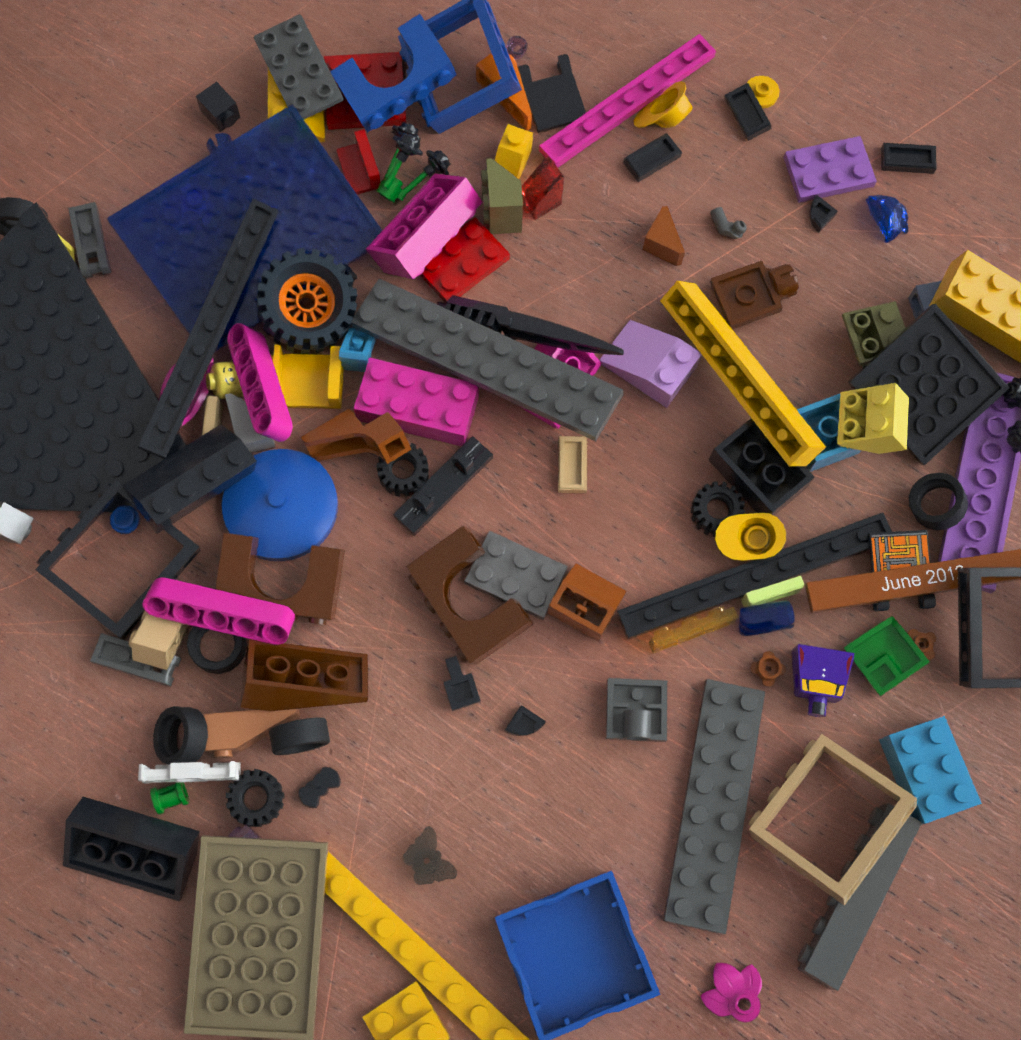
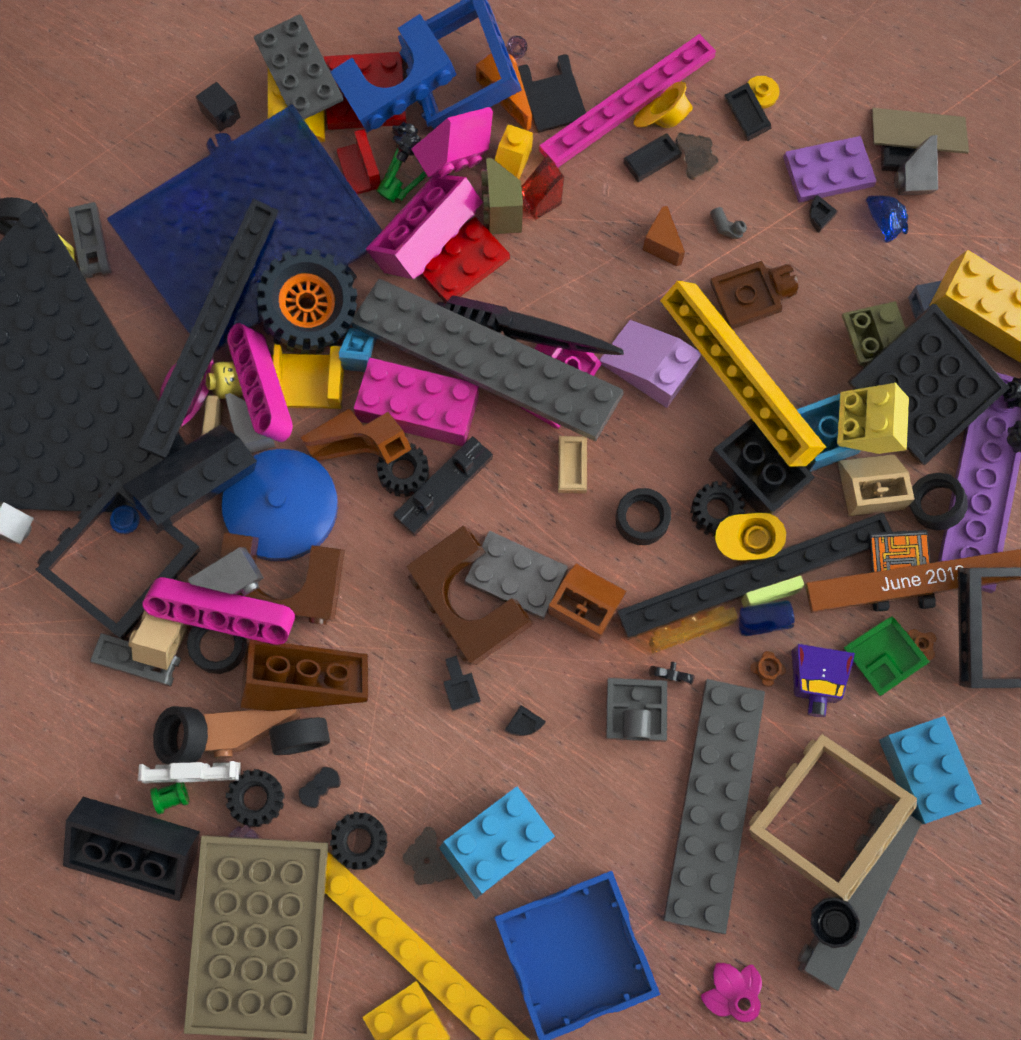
none -> flat silver slope [188,547,264,596]
none -> black tyre [330,812,388,870]
none -> dark pink slope [411,107,493,177]
none -> dark azure brick [439,786,555,899]
none -> black tyre [615,488,671,545]
none -> black piece [649,662,695,685]
none -> clear smoke animal [675,132,719,180]
none -> black hair [811,897,860,948]
none -> tan slope [838,455,915,516]
none -> dark tan window [872,108,969,154]
none -> flat silver slope [894,135,938,195]

